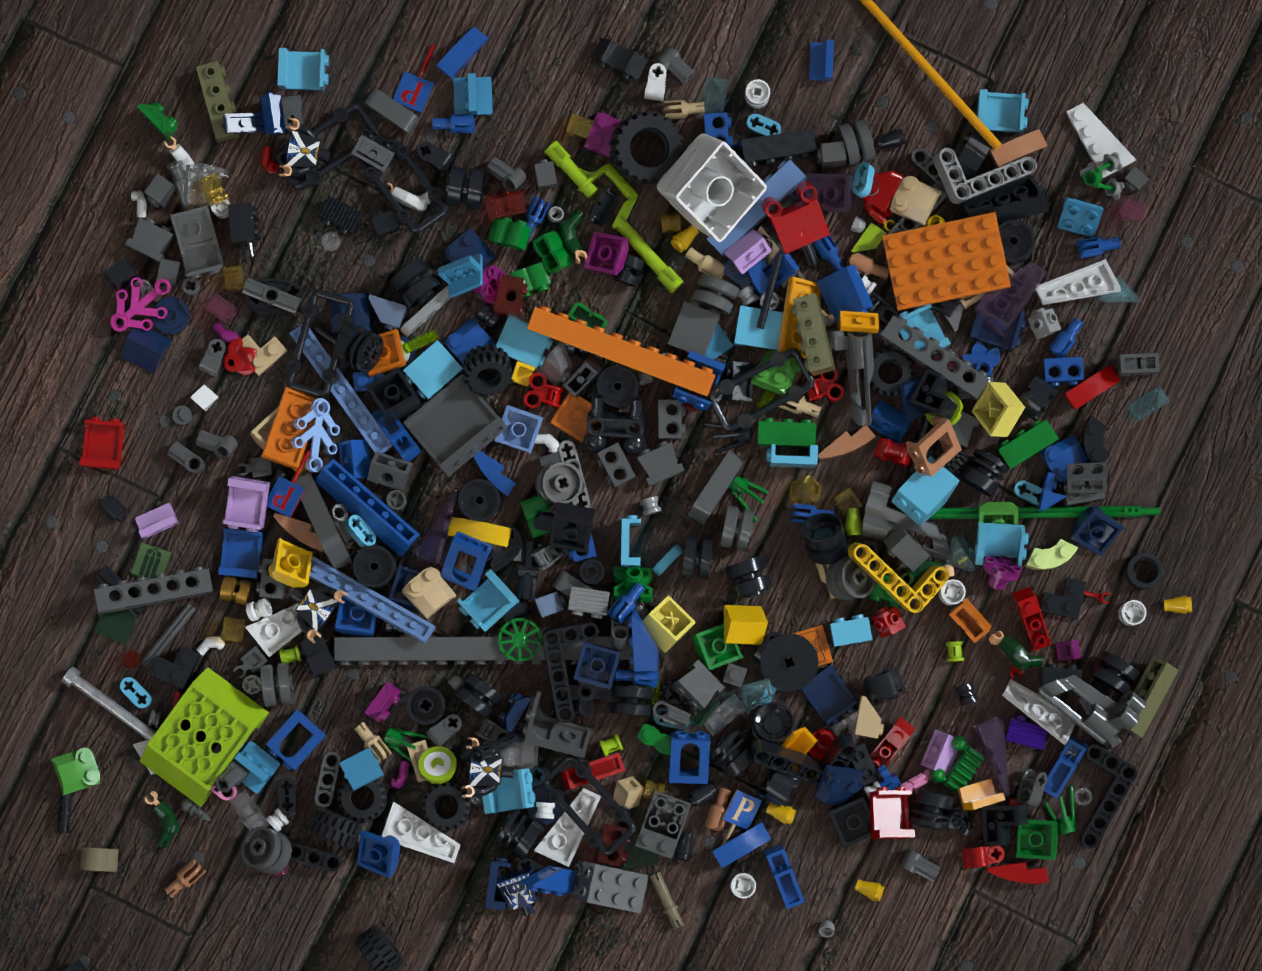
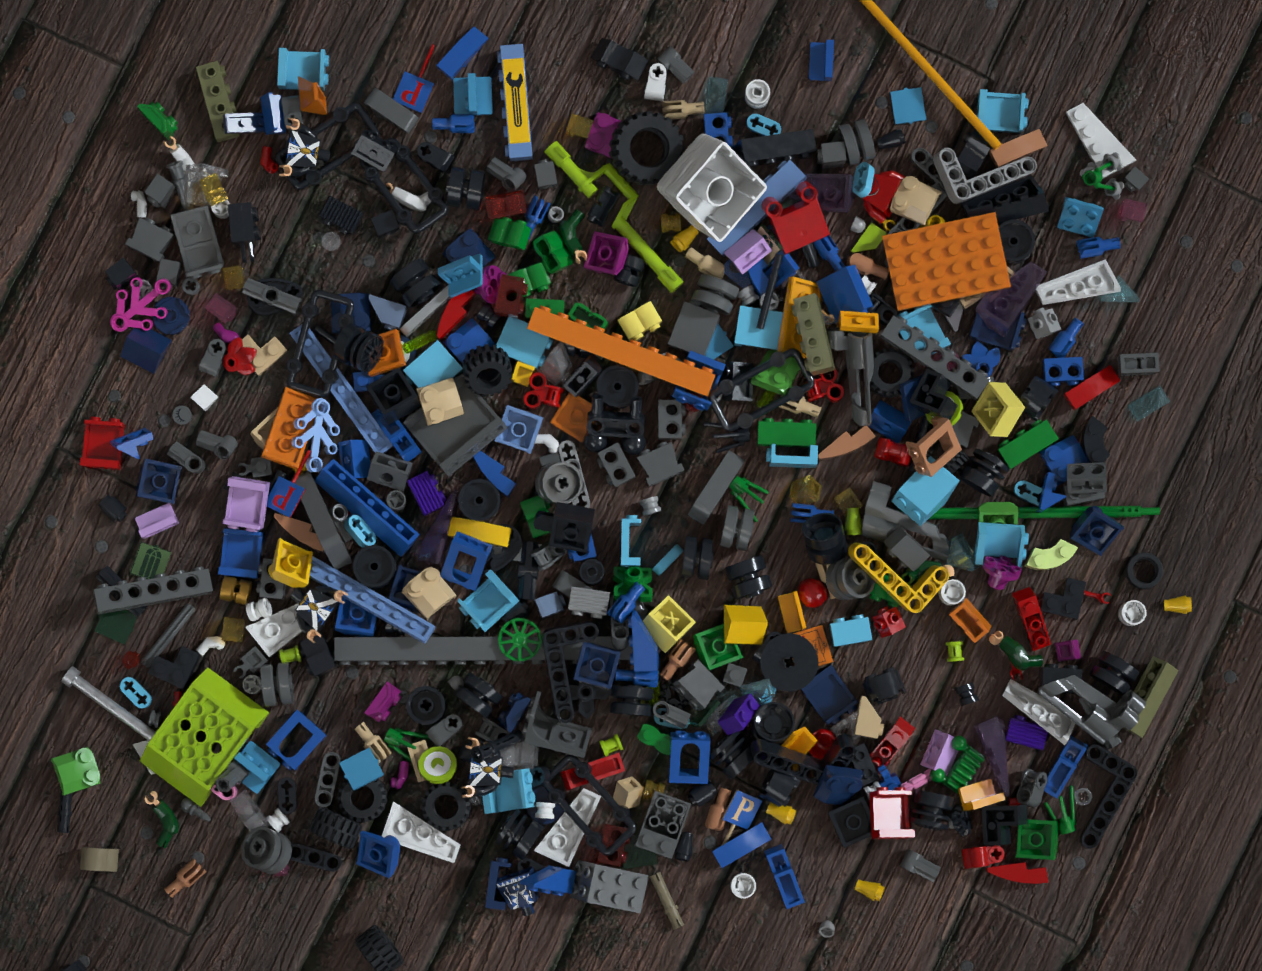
none -> blue slope [110,428,153,459]
none -> dark blue slope [136,459,182,504]
none -> orange slope [298,76,327,115]
none -> dark purple brick [407,471,447,516]
none -> tan slope [416,377,464,426]
none -> red slope [437,290,476,341]
none -> brick [497,44,533,161]
none -> green brick [525,298,565,321]
none -> light yellow brick [618,301,662,341]
none -> nougat arm [659,639,696,682]
none -> dark purple brick [718,694,760,735]
none -> light orange panel [777,591,806,634]
none -> red hair [797,578,828,608]
none -> dark azure piece [890,87,926,125]

